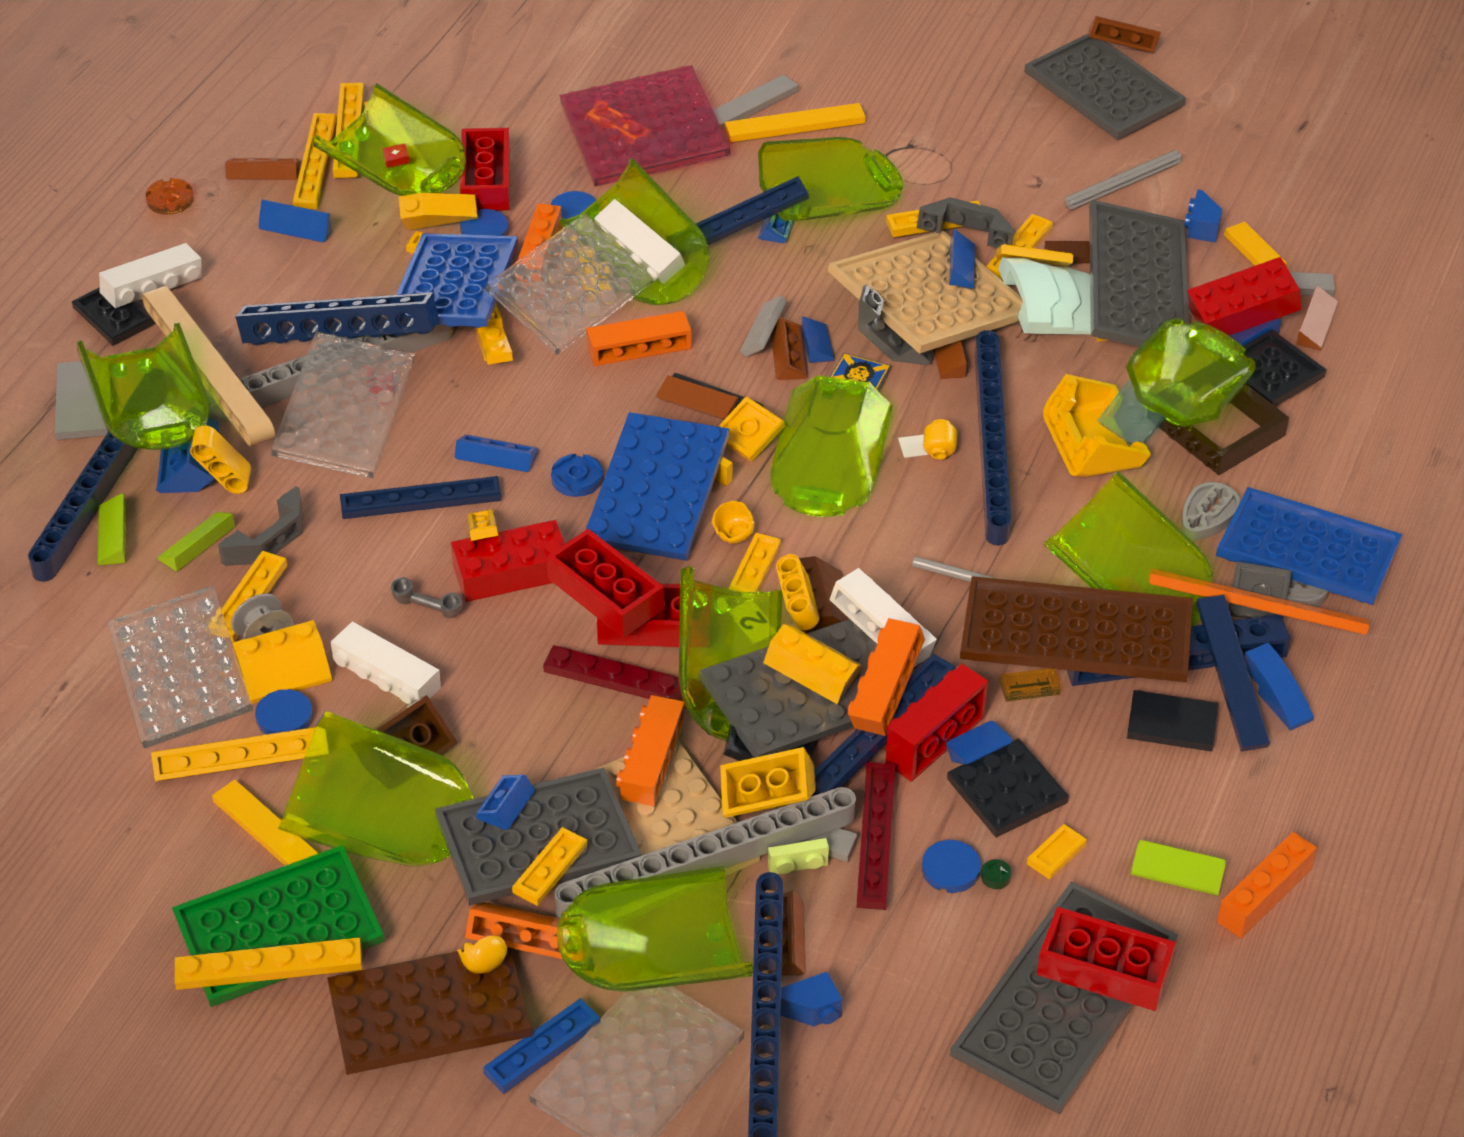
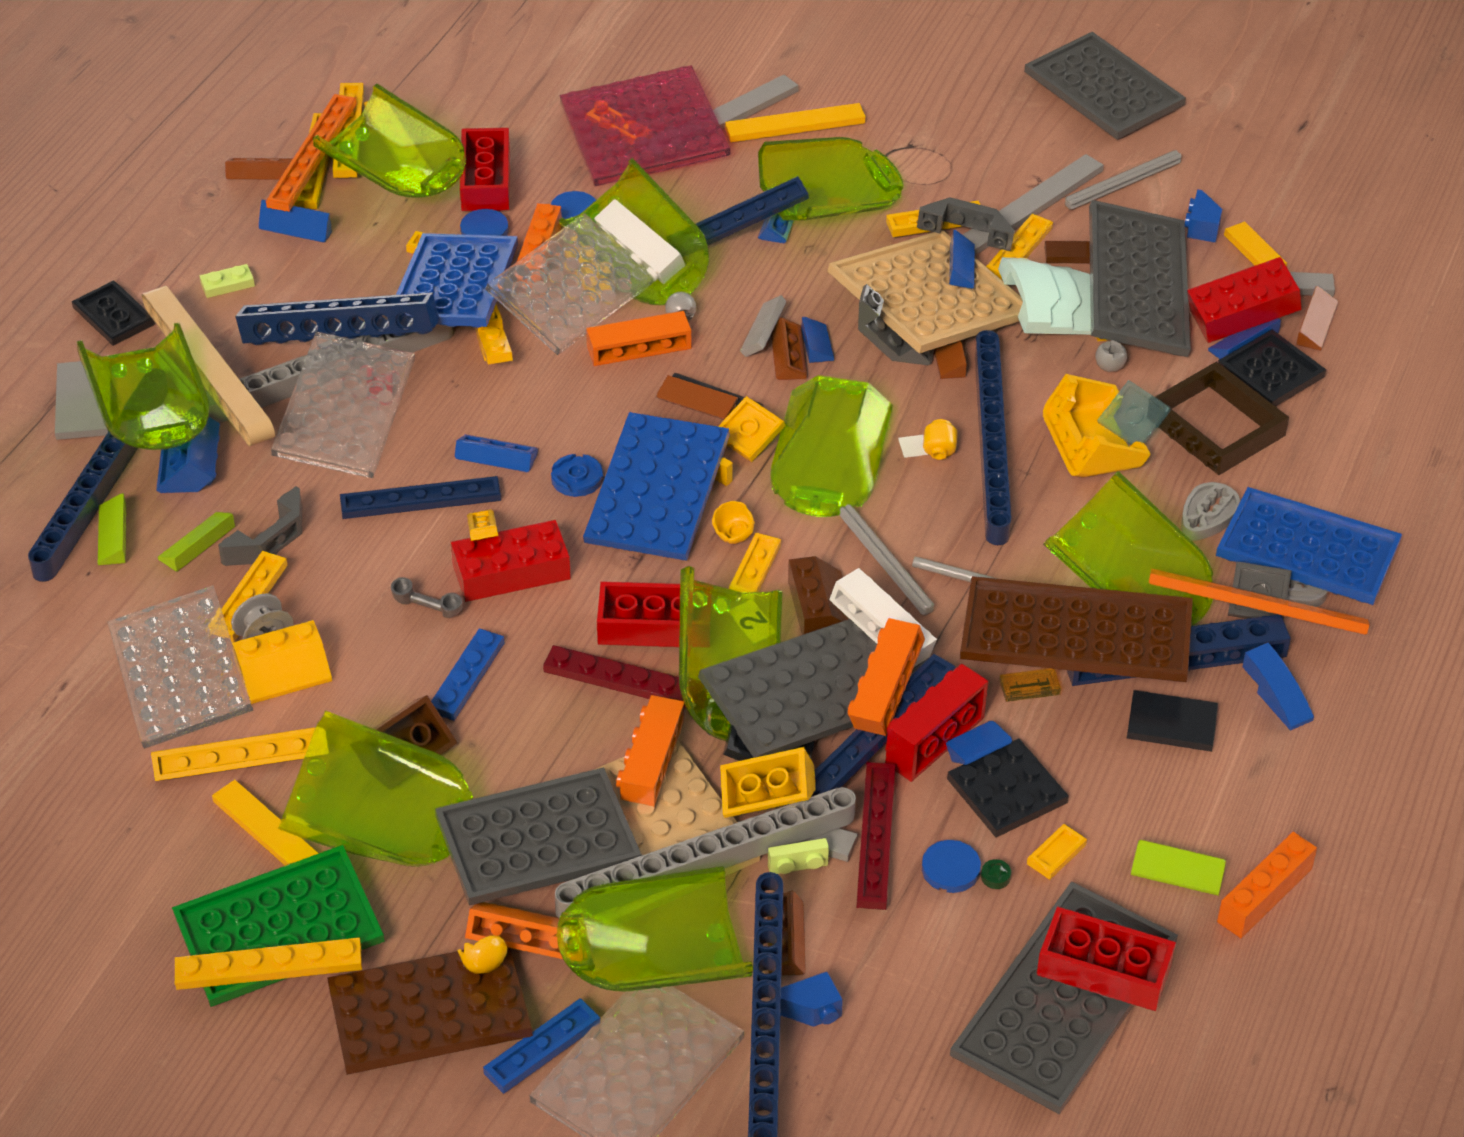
white brick [99,243,202,308] -> none
clear orange tile [145,178,194,215] -> none
yellow beam [190,425,251,494] -> none
blue tile [255,689,313,734] -> none
white brick [331,622,441,704] -> none
red tile [382,143,410,168] -> none
yellow slope [399,193,478,230] -> none
blue slope [475,774,534,830] -> none
yellow tile [512,827,587,906] -> none
red brick [547,529,664,638] -> none
yellow slope [763,624,863,704] -> none
yellow beam [776,554,819,630] -> none
flag [821,353,891,411] -> none
yellow tile [996,244,1074,267] -> none
dark orange slope [1088,16,1161,53] -> none
clear neon green windscreen [1126,318,1255,427] -> none
dark blue tile [1196,595,1270,752] -> none
none -> yellowish green plate [199,264,255,298]
none -> orange tile [266,94,357,212]
none -> blue plate [431,628,504,721]
none -> light grey piece [665,292,696,321]
none -> light grey axle [840,504,934,616]
none -> light grey tile [963,154,1104,256]
none -> light grey piece [1095,340,1127,372]

